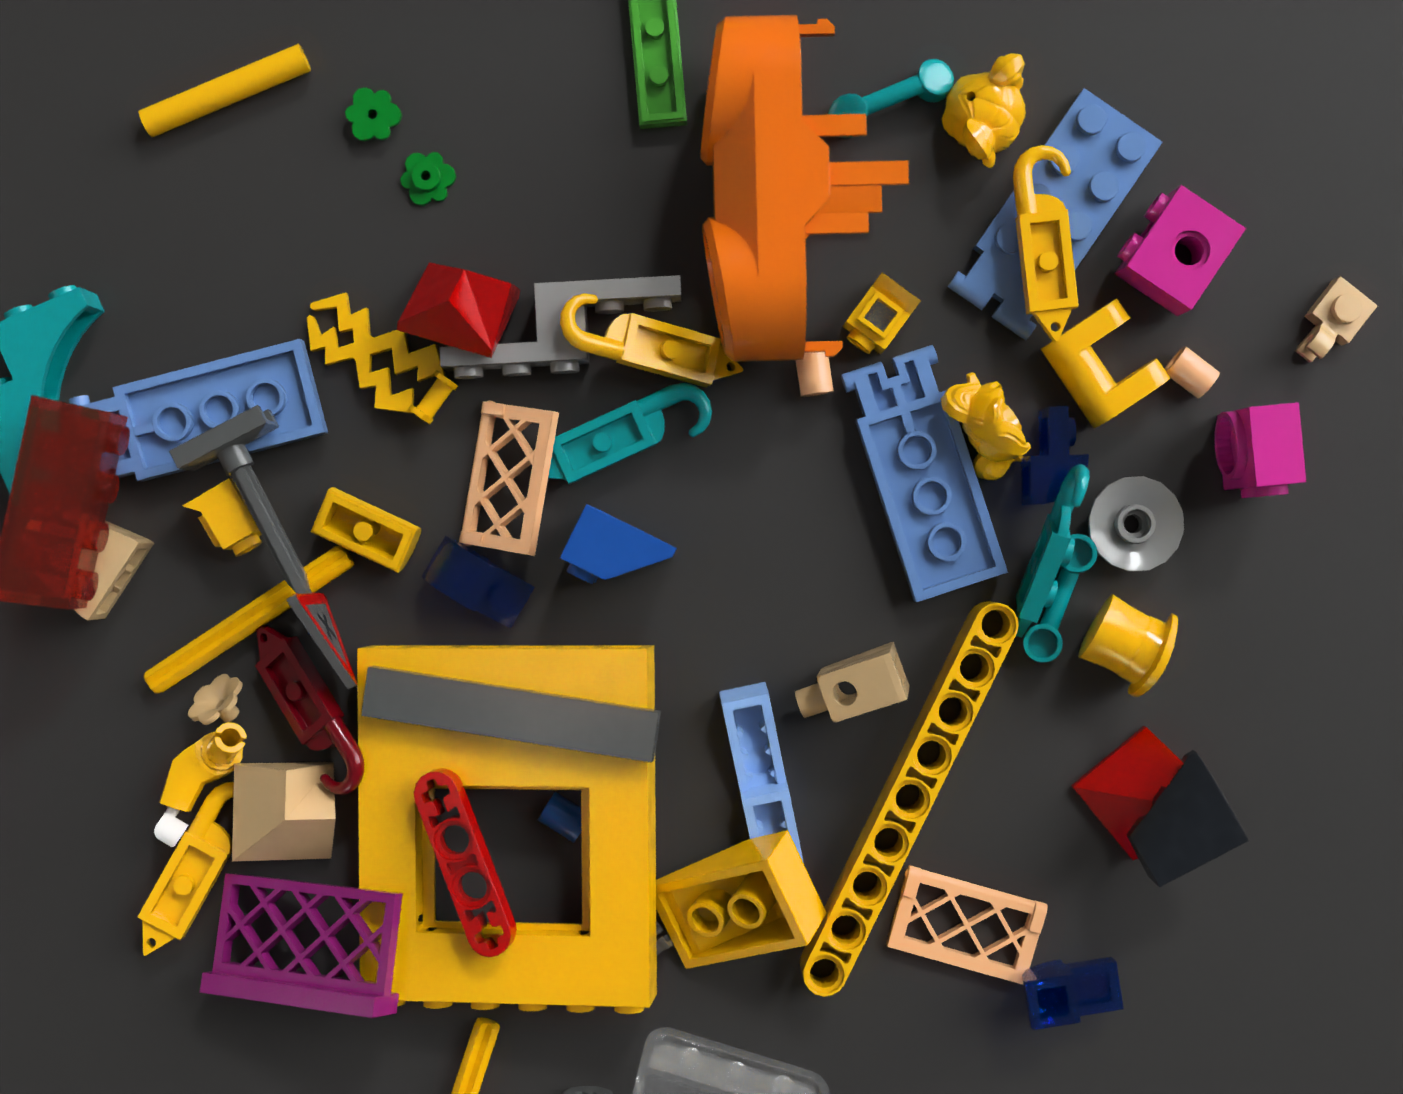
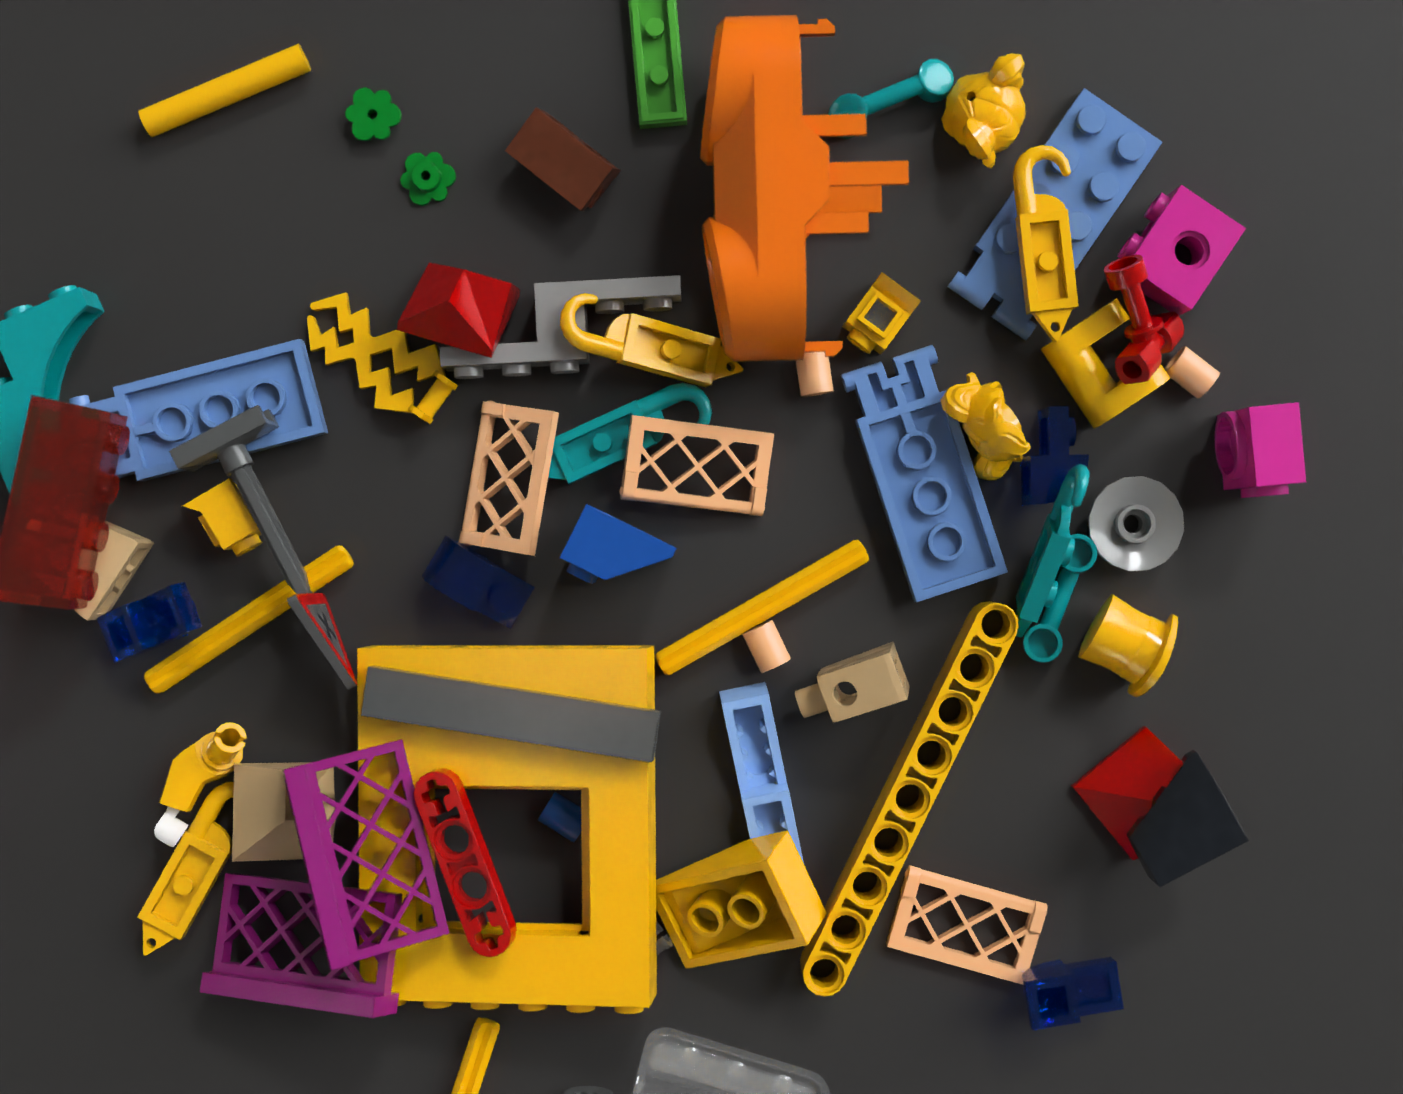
tan plant [188,674,243,725] -> none
dark red plate [255,625,364,795] -> none
yellow brick [311,487,421,573] -> none
tan plate [1295,276,1378,363] -> none
none -> clear blue brick [97,581,203,663]
none -> magenta fence [282,739,450,971]
none -> copper hinge [505,107,621,212]
none -> light nougat window [619,415,774,516]
none -> yellow axle [655,540,869,675]
none -> light nougat hinge [742,620,791,673]
none -> red bar [1103,255,1184,384]

